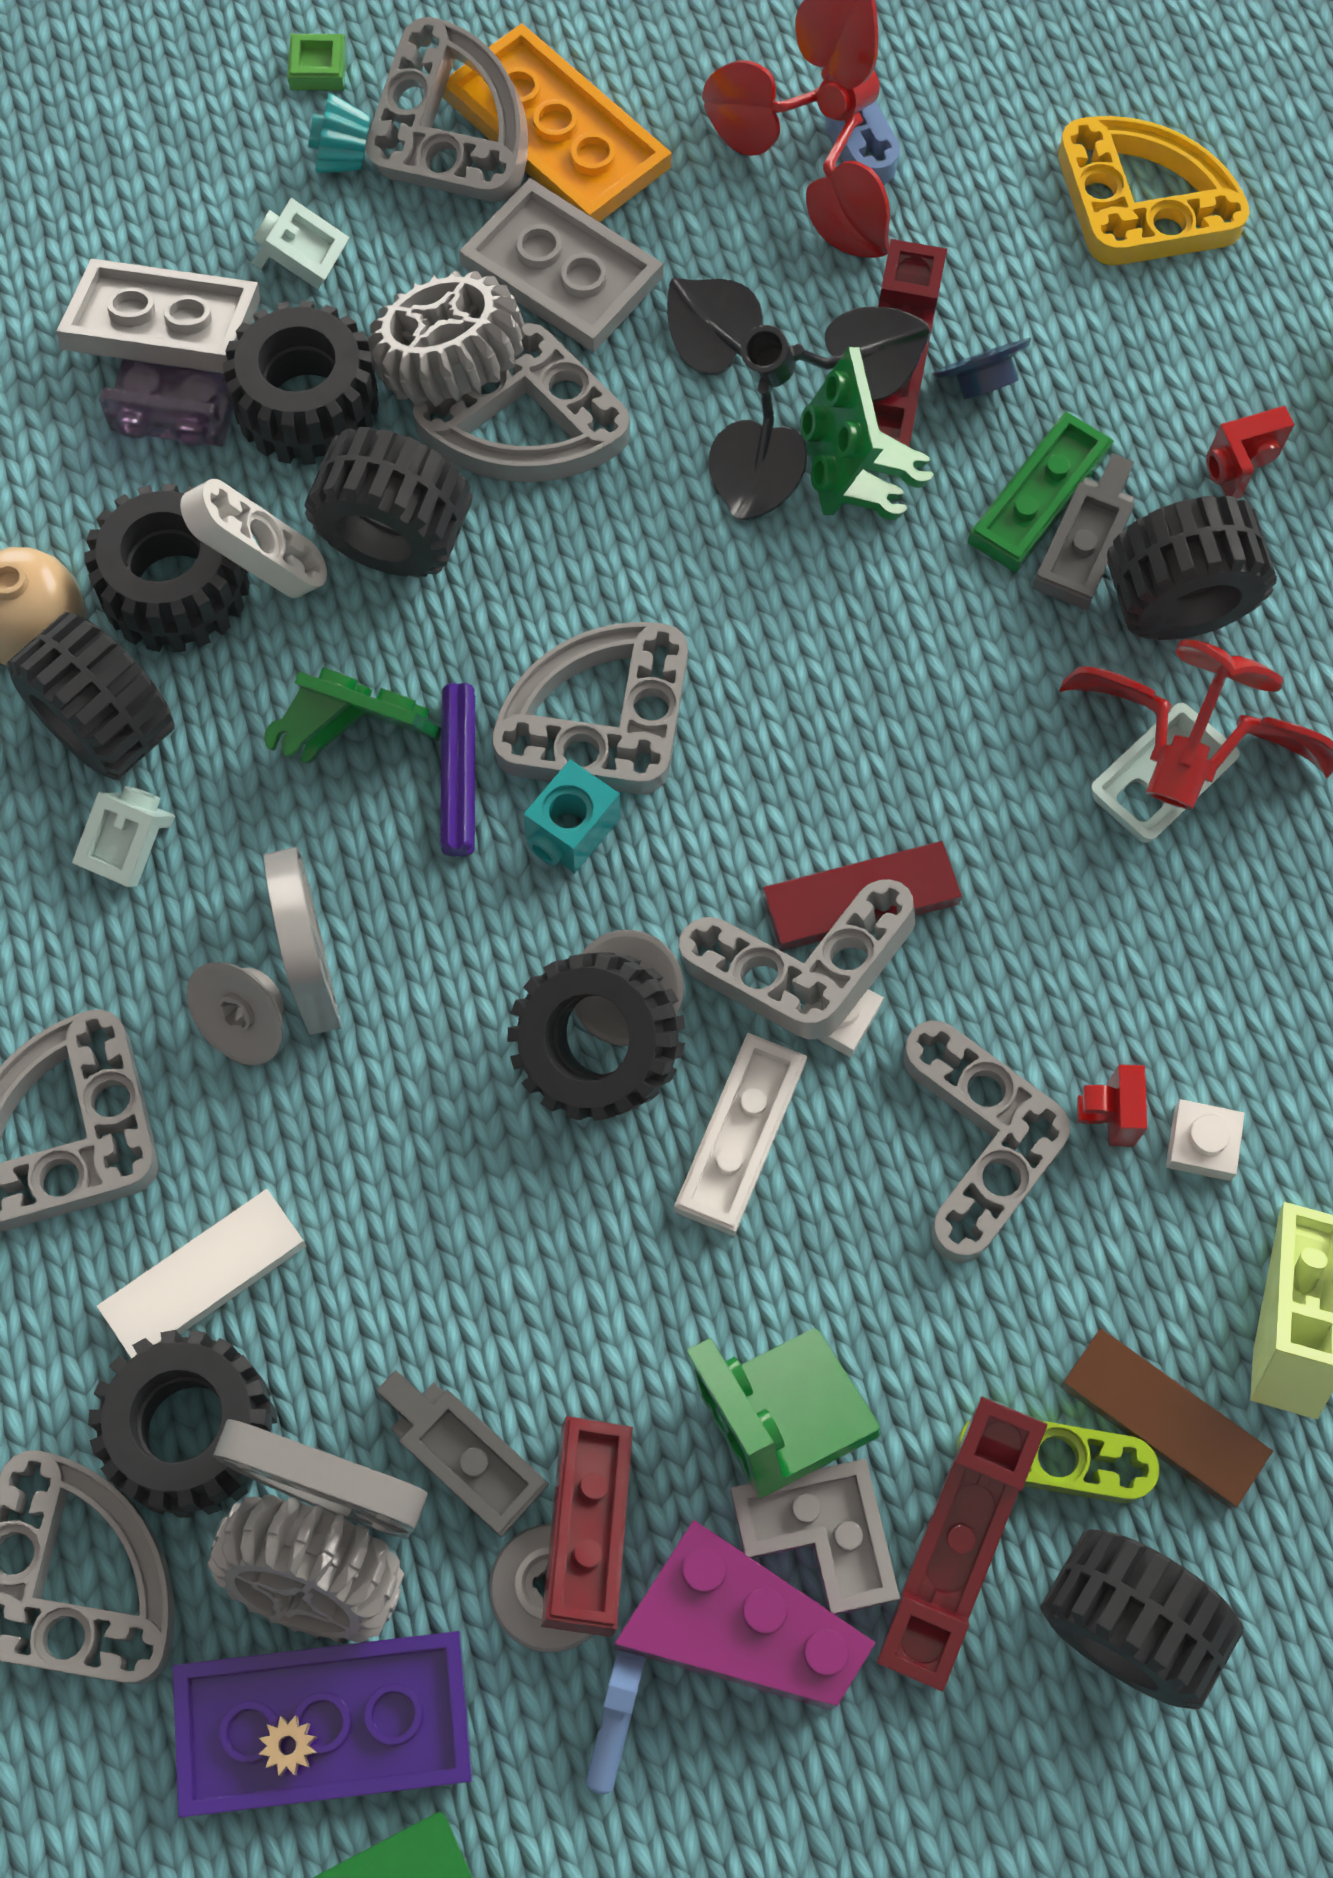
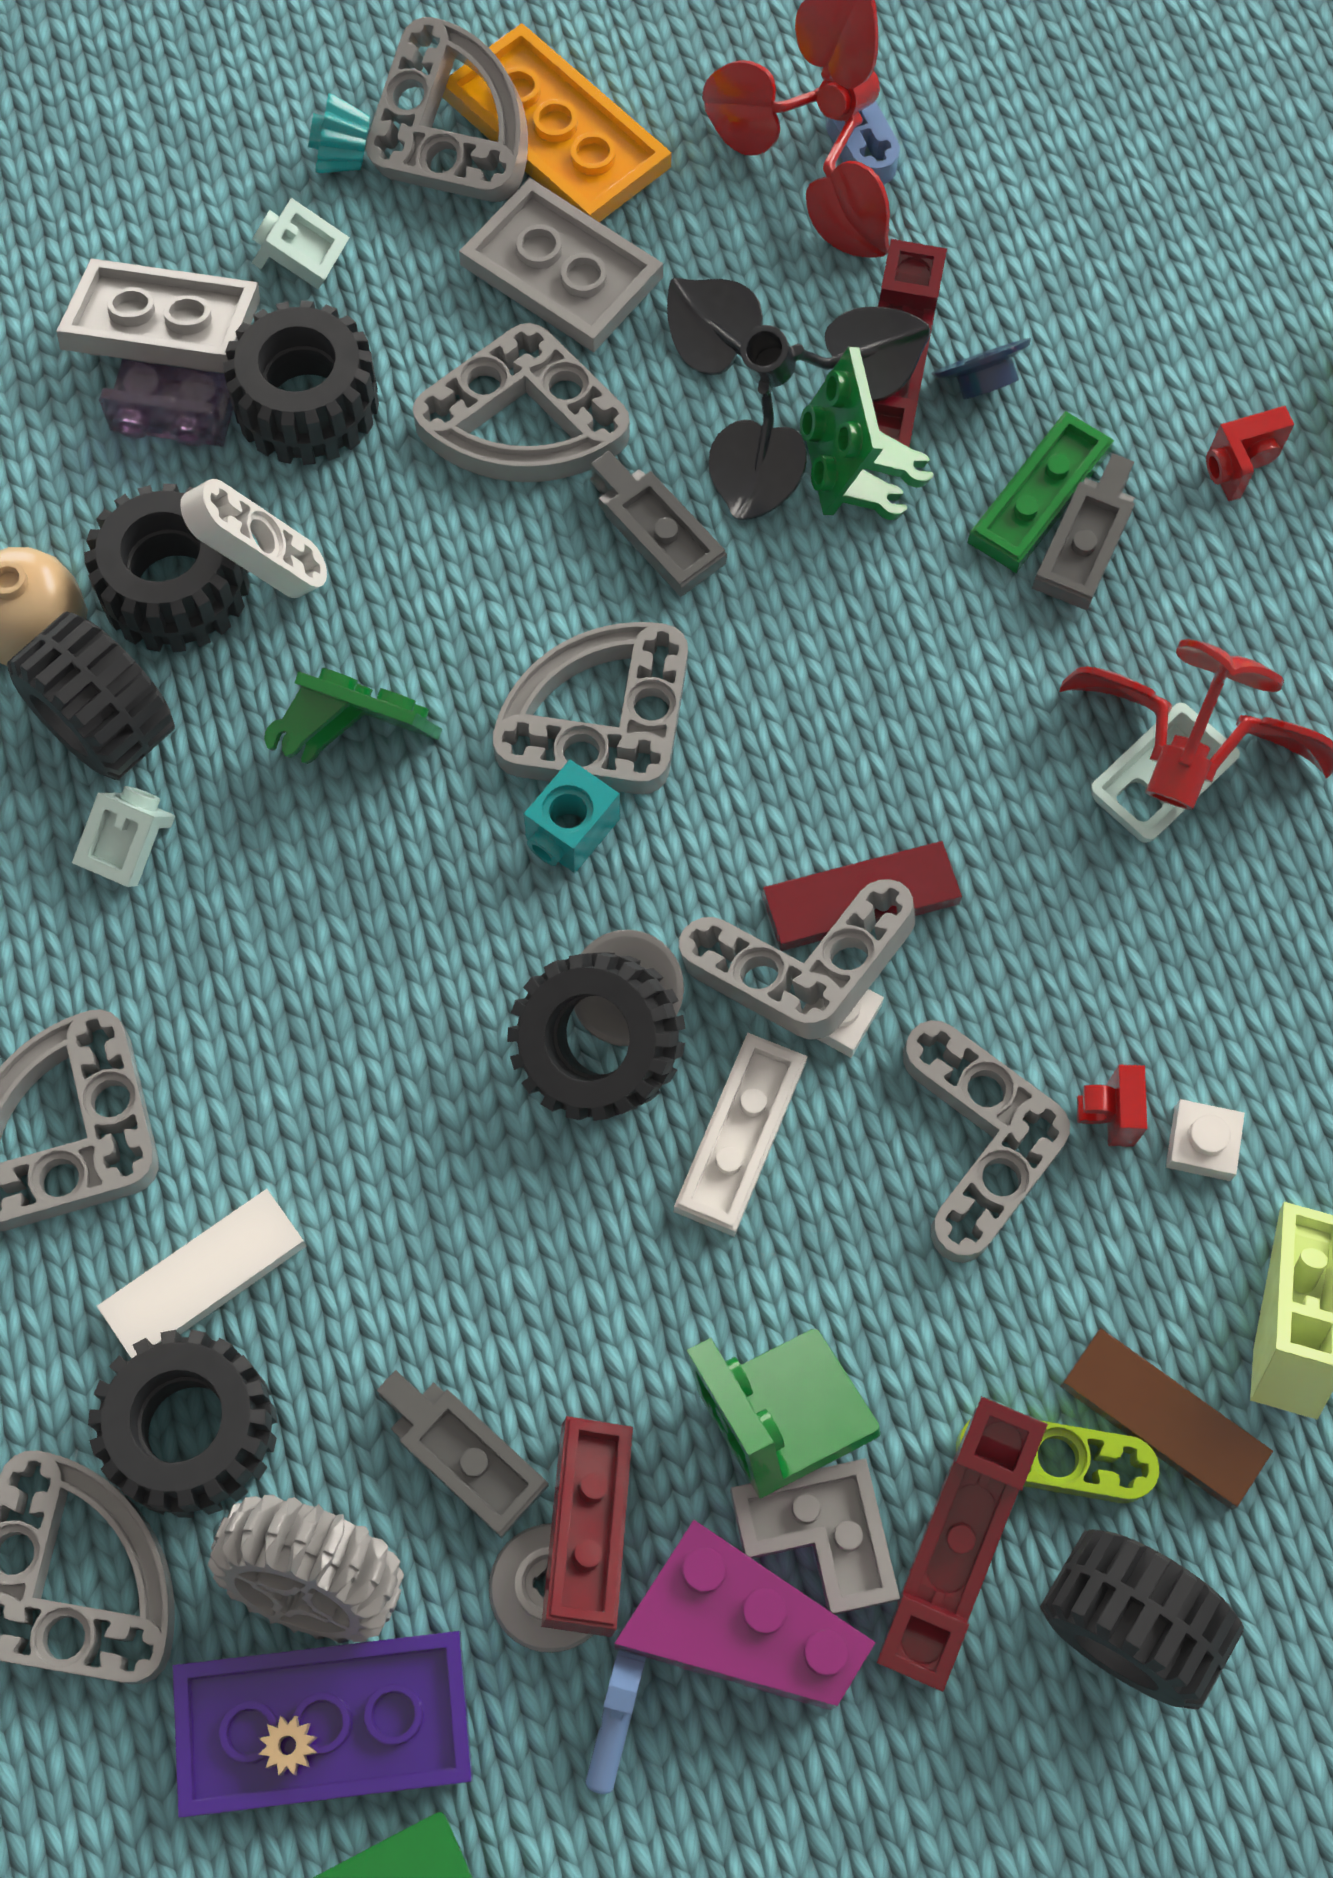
light grey piece [186,962,284,1065] -> none
light grey beam [213,1419,428,1539] -> none
light grey beam [264,846,342,1036] -> none
bright green tile [287,34,347,91] -> none
black tyre [304,427,473,578] -> none
light grey gear [367,271,525,406] -> none
dark purple axle [440,683,476,857] -> none
yellow beam [1057,116,1250,265] -> none
black tyre [1107,495,1277,640] -> none
none -> dark grey hinge [590,451,727,597]

